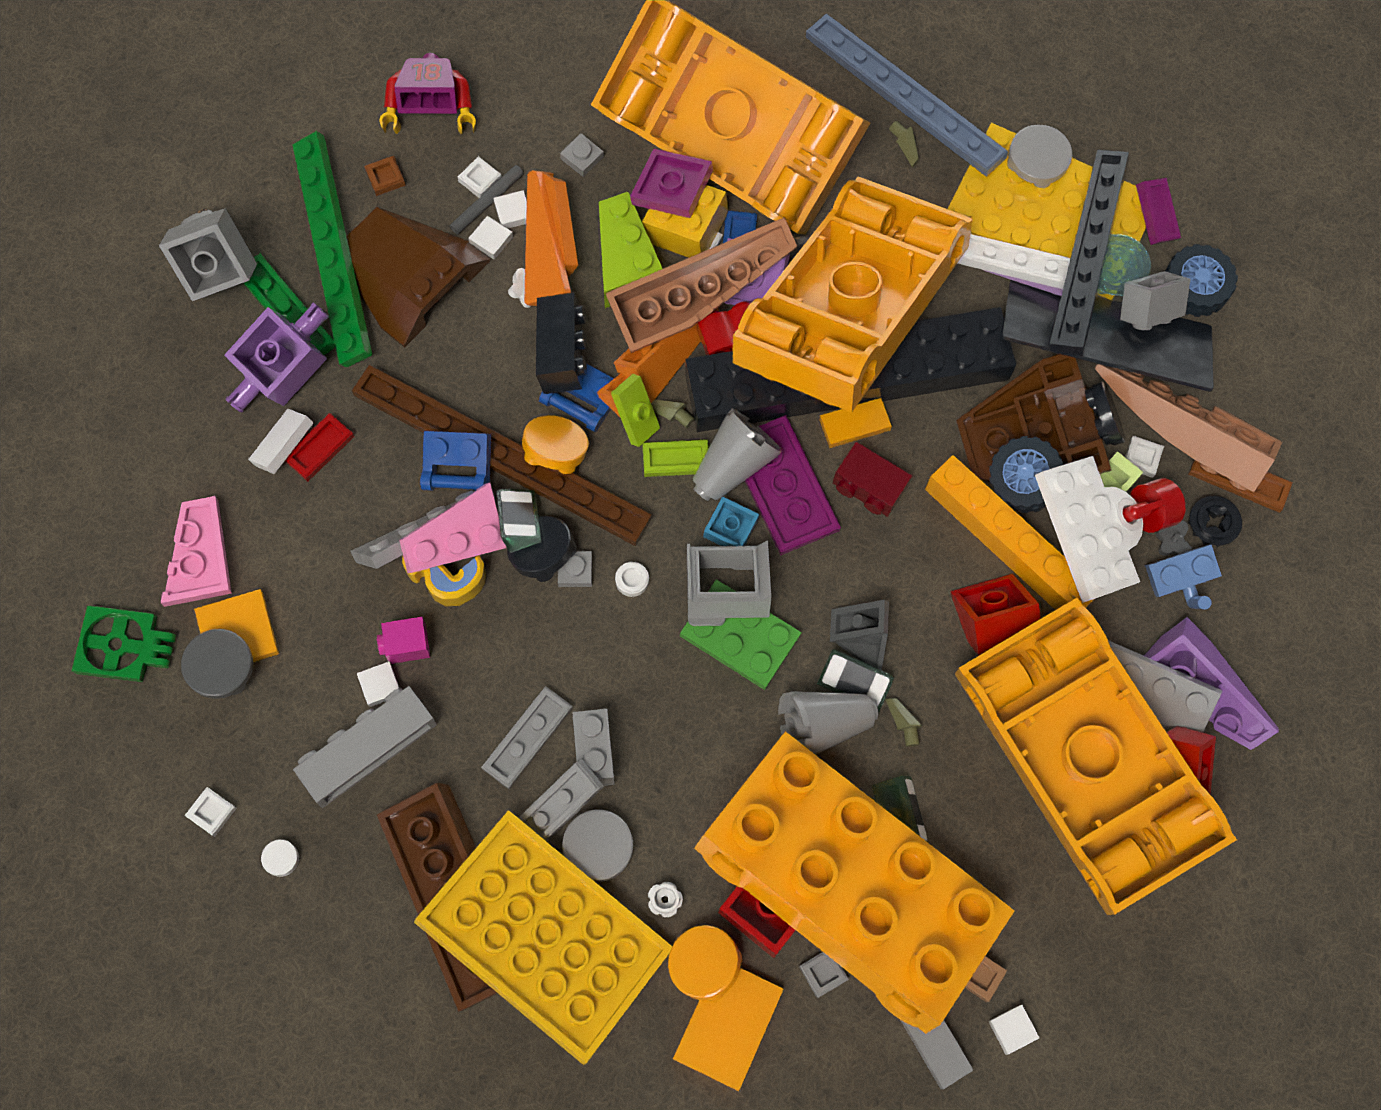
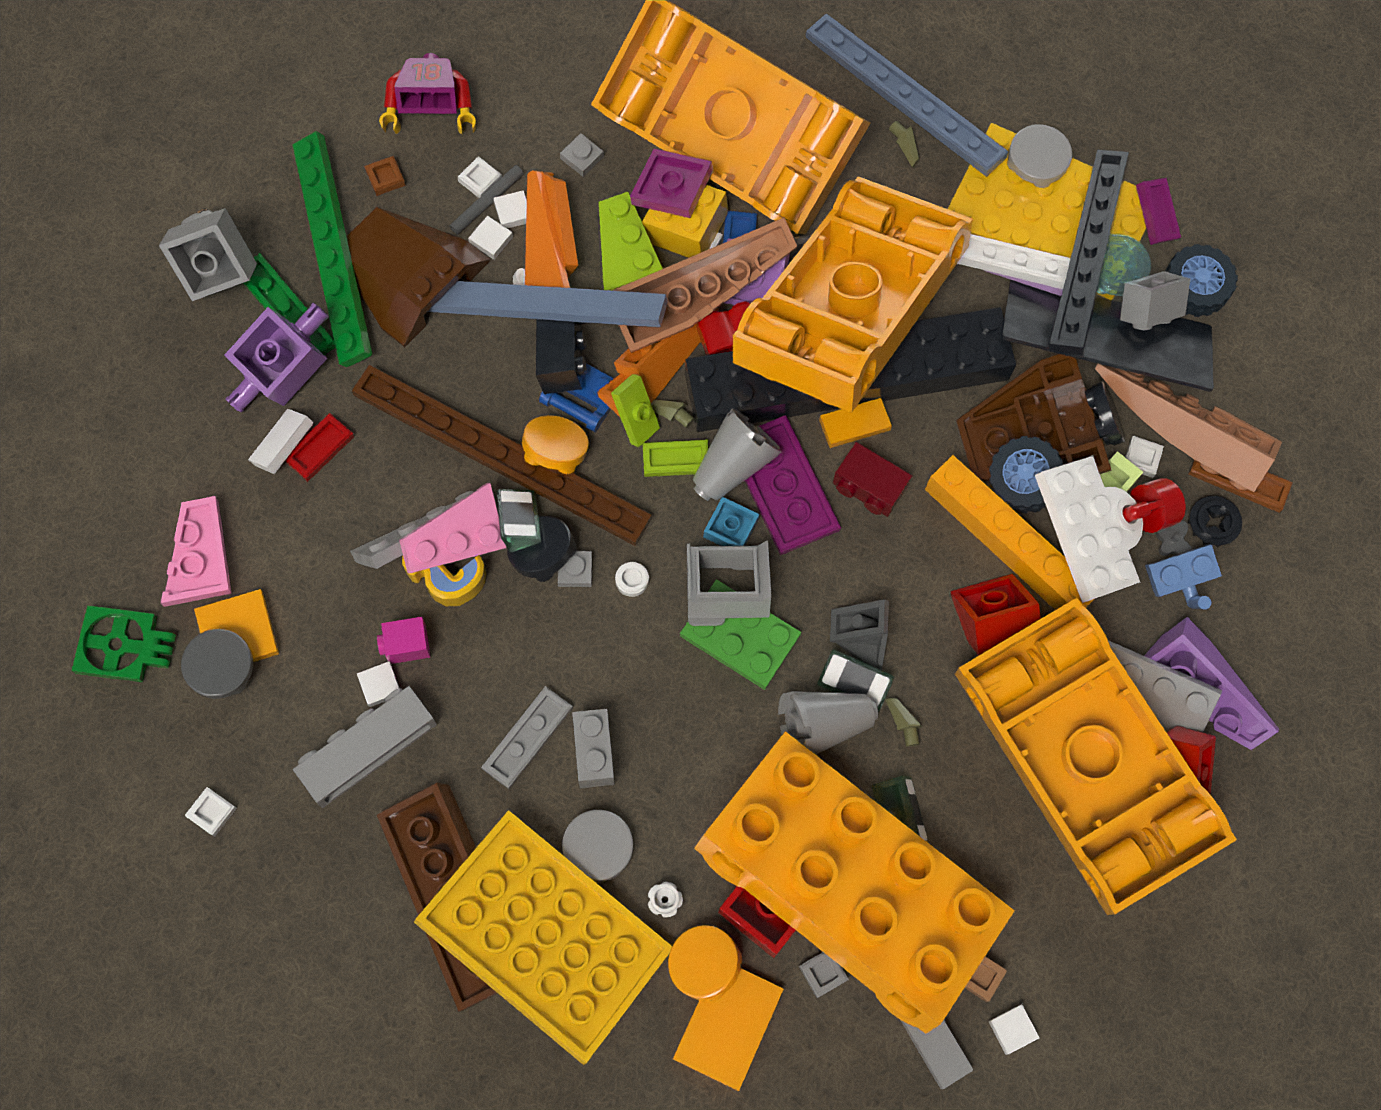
white tile [261,840,299,877] -> none
blue plate [420,431,491,491] -> none
light grey tile [519,759,604,842] -> none
none -> sand blue tile [427,281,668,327]

